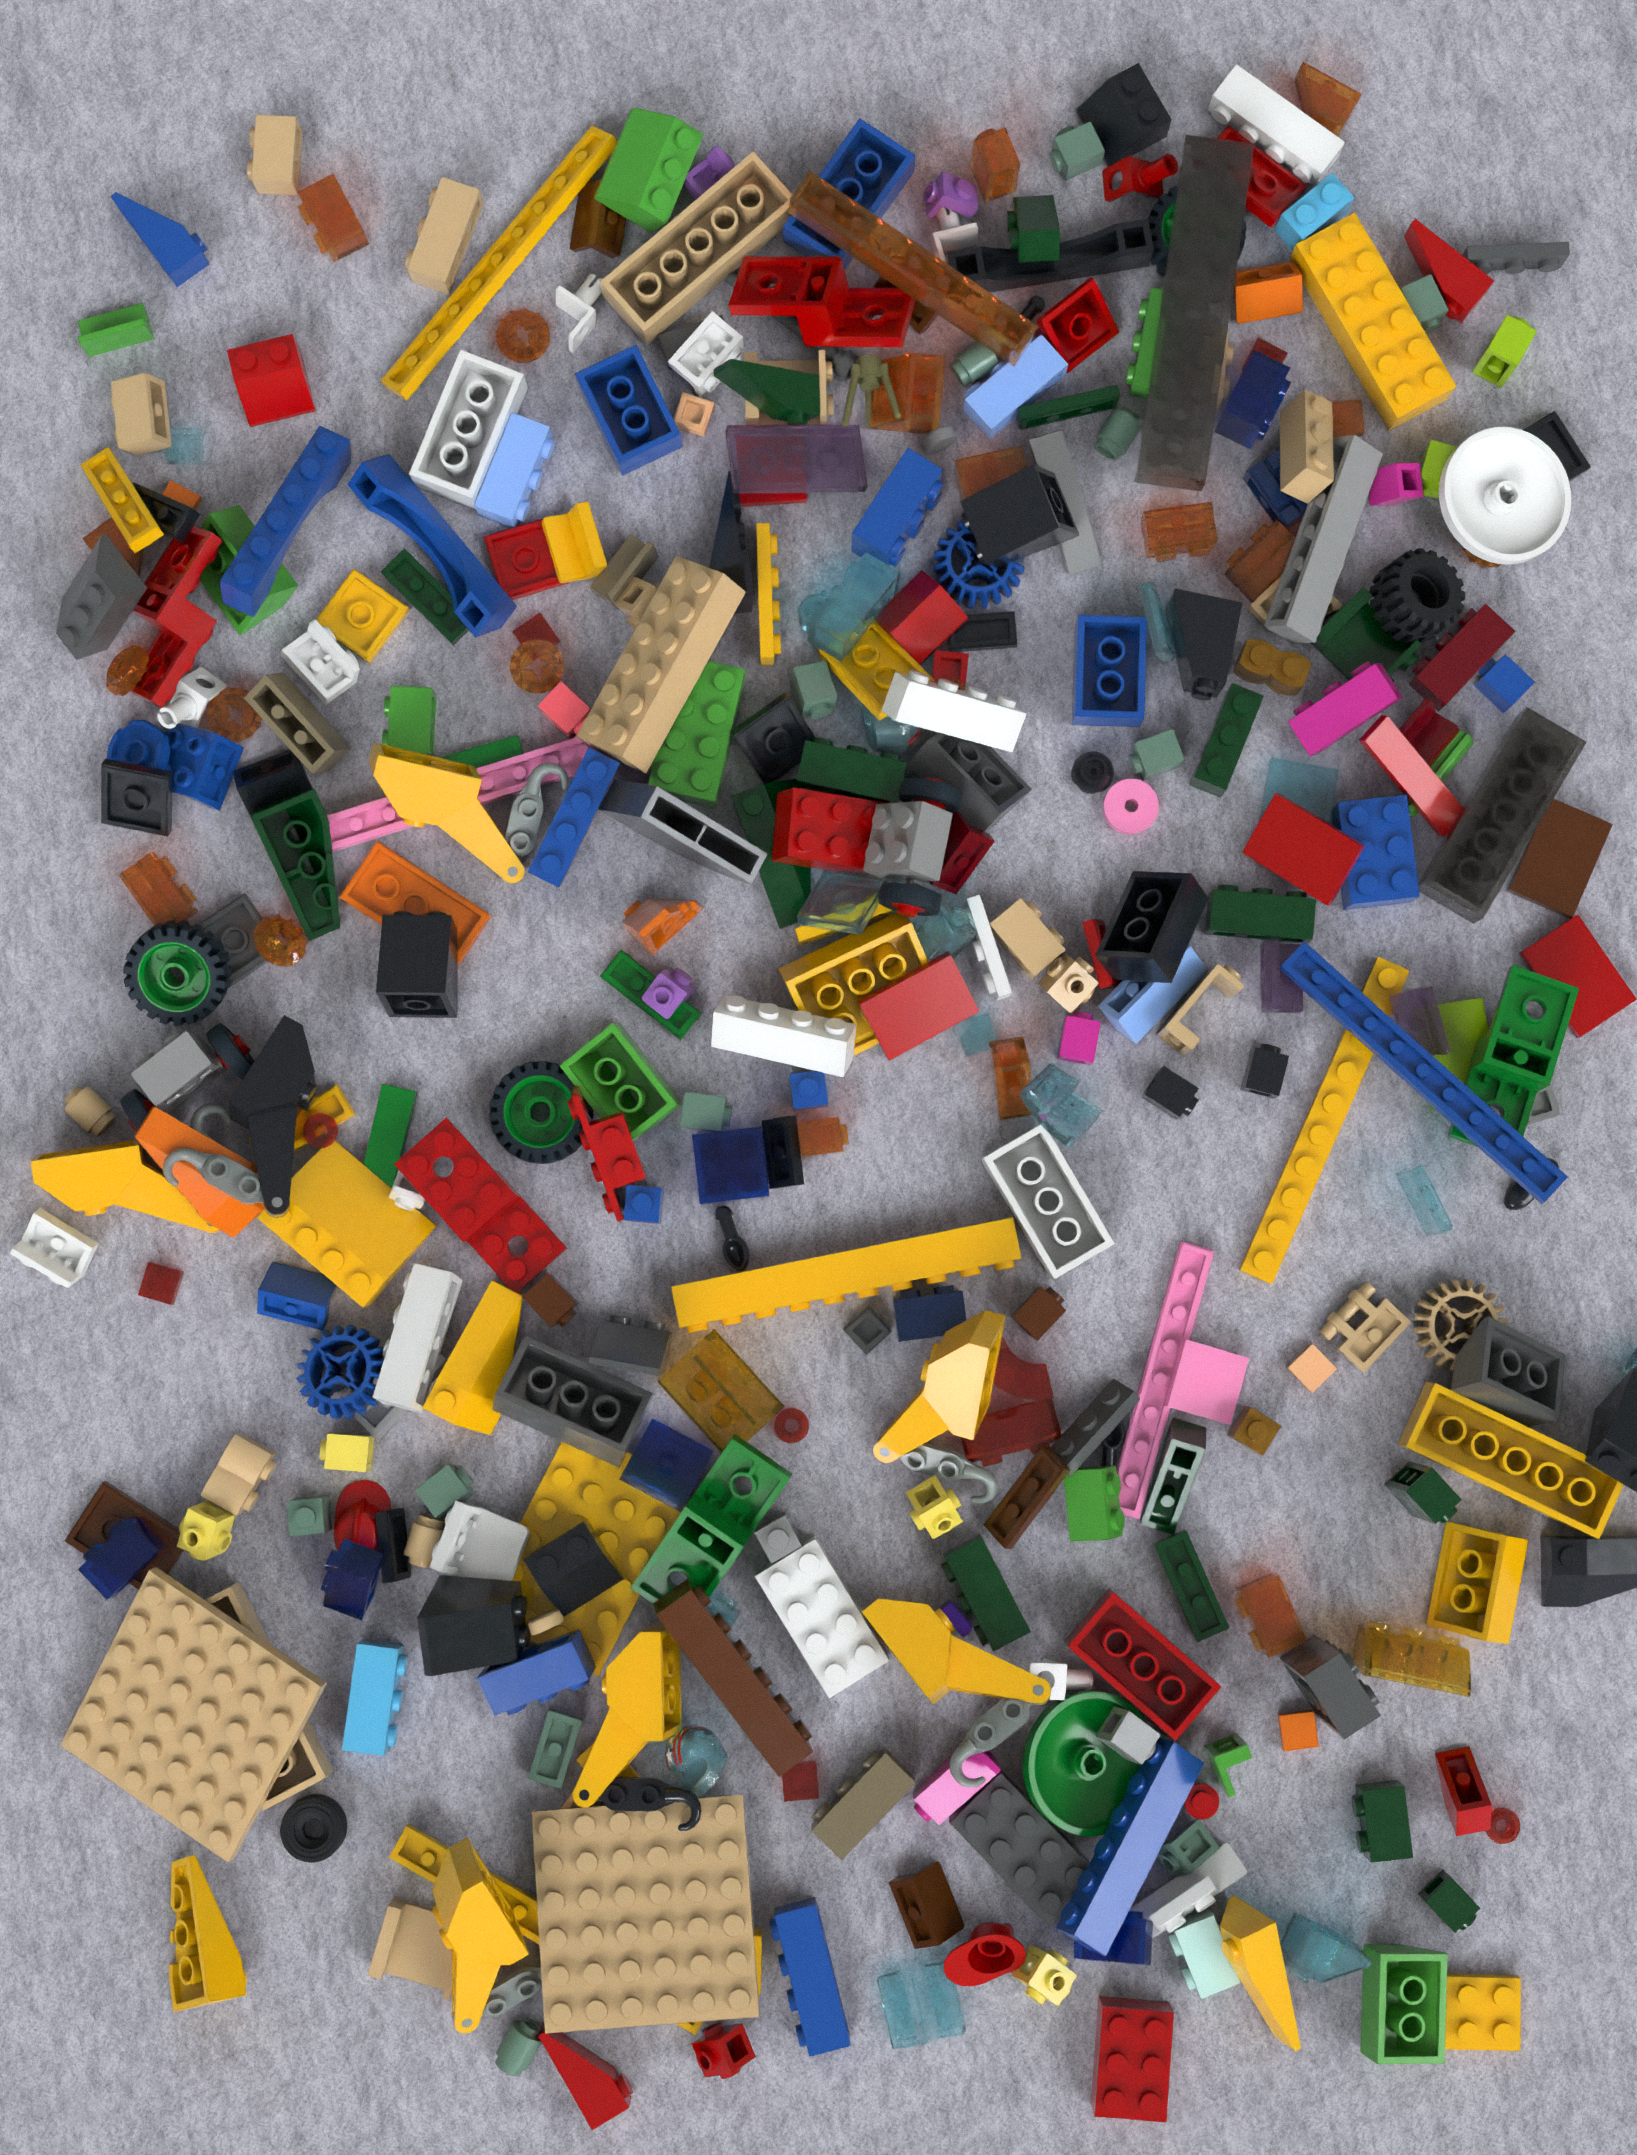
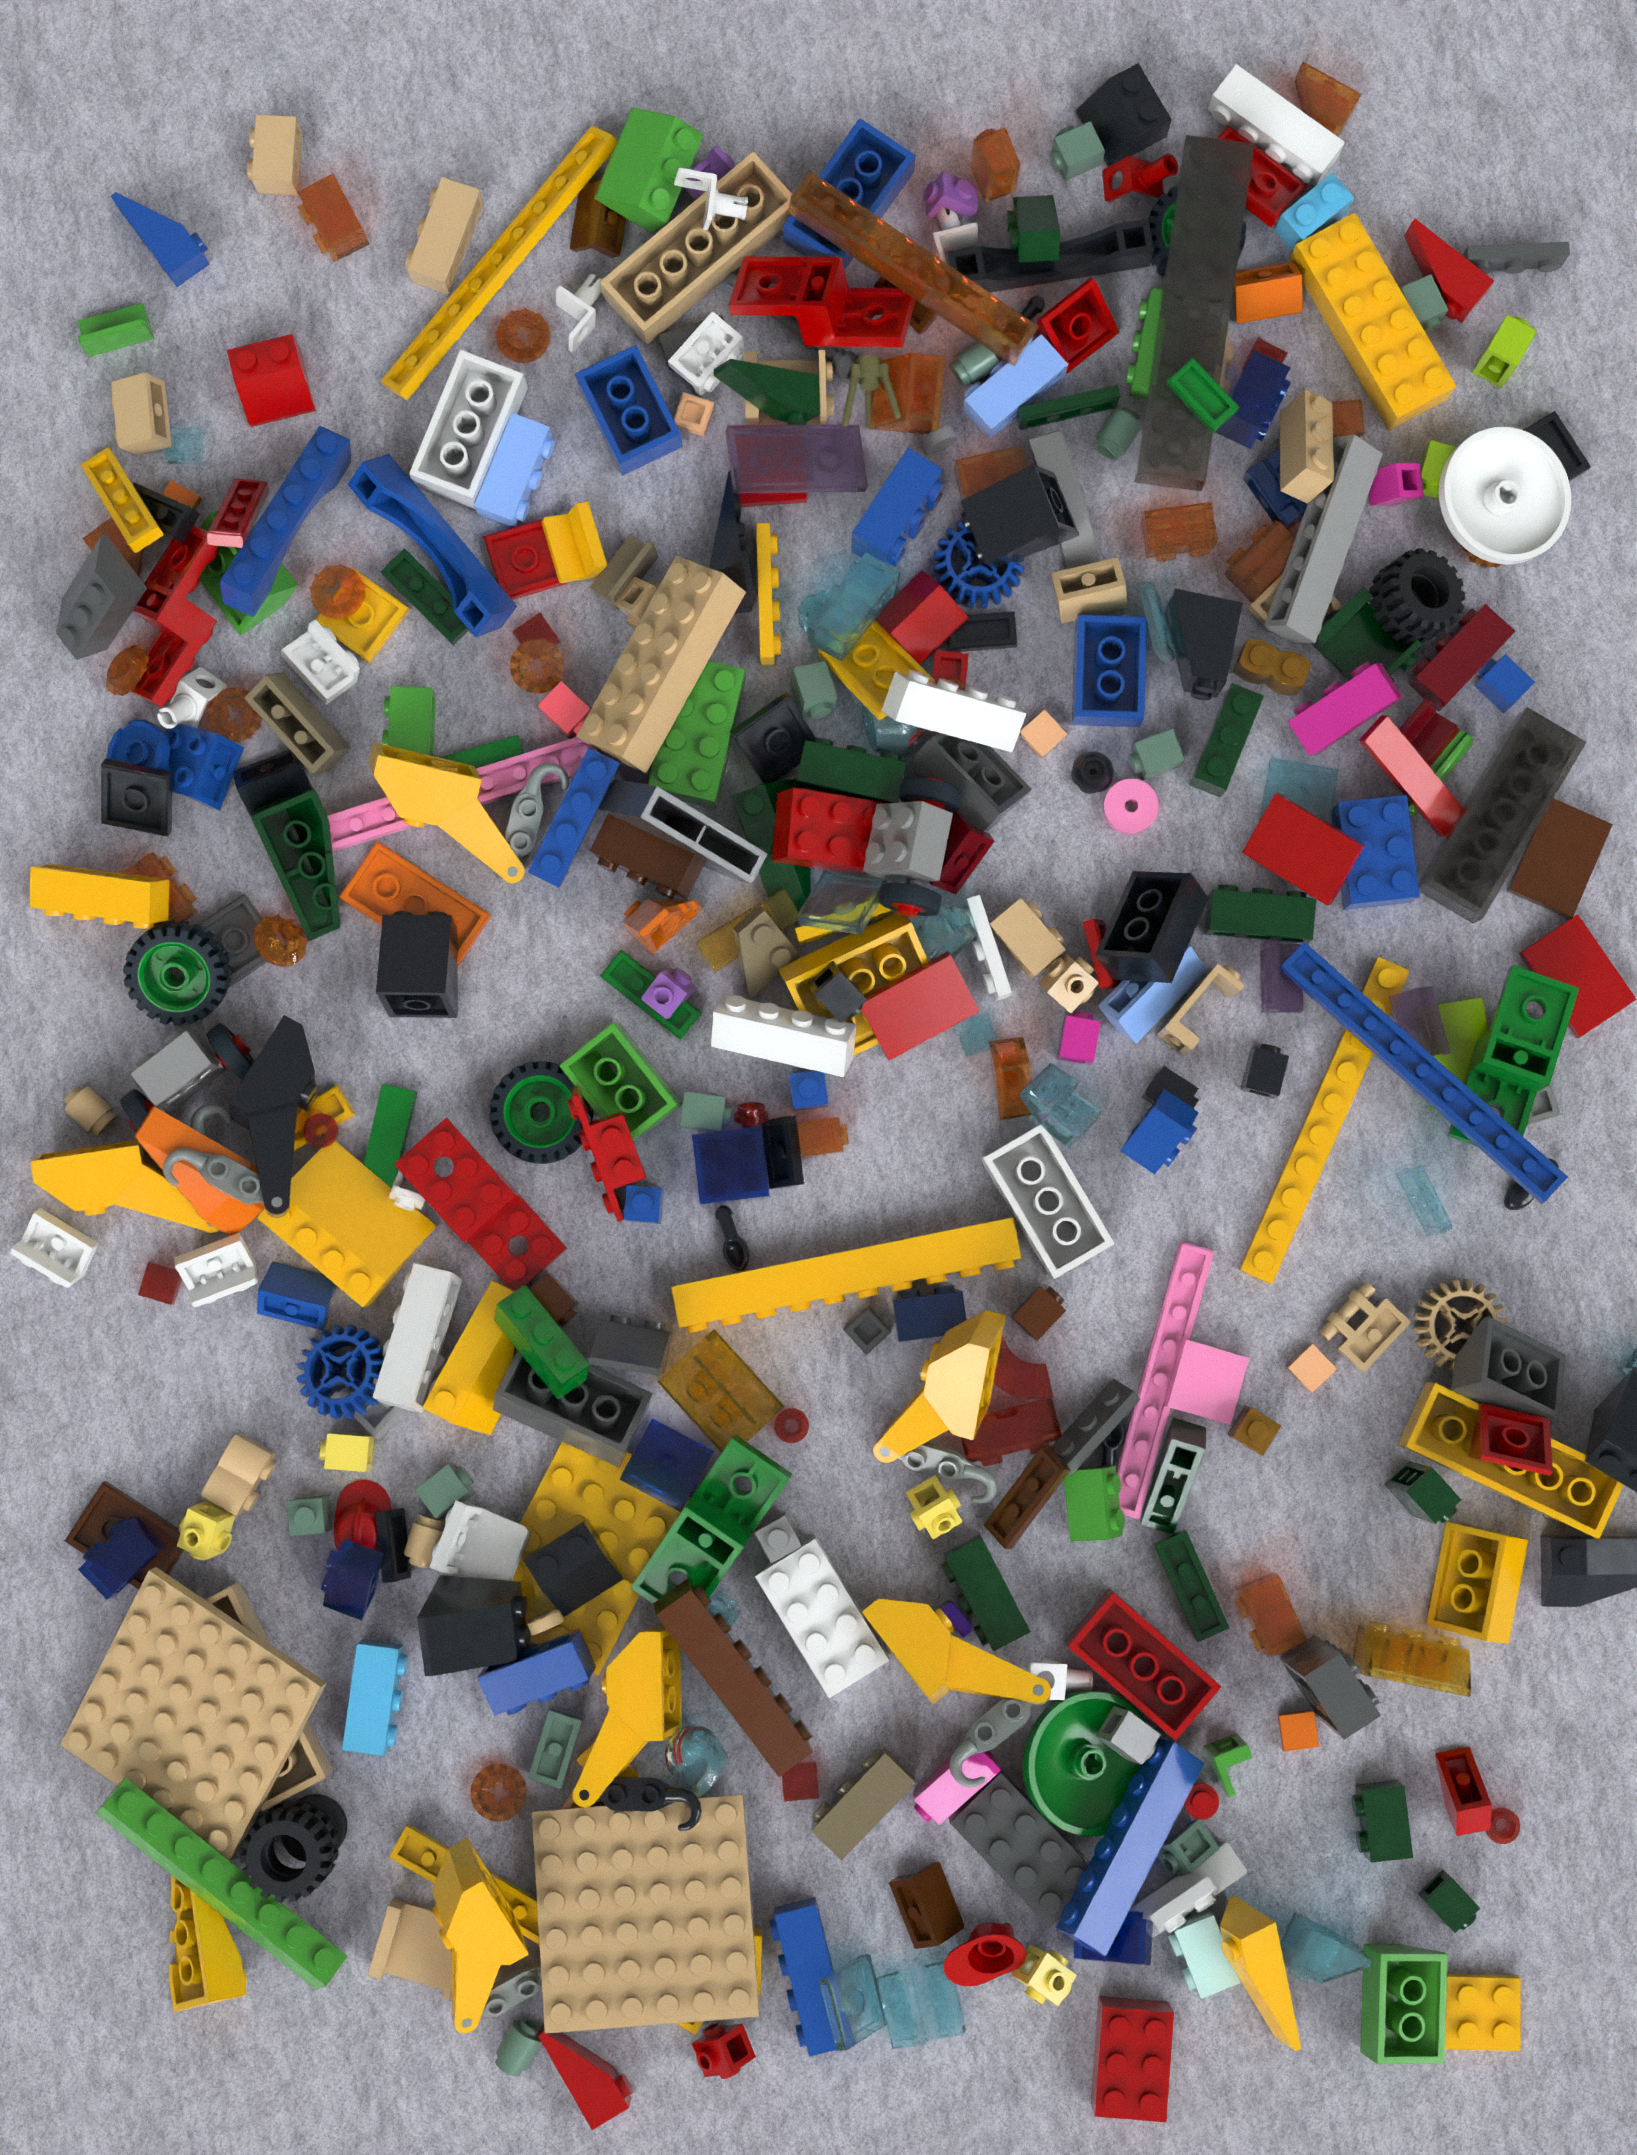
none -> yellow brick [30,863,170,929]
none -> bright green brick [95,1778,347,1990]
none -> white bracket [174,1233,258,1307]
none -> red tile [207,478,268,548]
none -> black tyre [240,1802,339,1903]
none -> clear orange gear [310,564,365,619]
none -> clear orange gear [471,1763,527,1821]
none -> green brick [494,1285,590,1399]
none -> reddish brown brick [589,814,704,899]
none -> white bracket [674,168,748,231]
none -> clear yellow tile [696,888,802,972]
none -> dark tan wing [733,906,800,999]
none -> clear red plate [734,1102,769,1129]
none -> black brick [808,961,867,1023]
none -> clear light blue tile [819,1954,888,2051]
none -> light nougat tile [1019,709,1067,759]
none -> tan brick [1051,557,1128,624]
none -> blue brick [1121,1089,1199,1175]
none -> green tile [1166,357,1240,433]
none -> red slope [1468,1403,1553,1476]

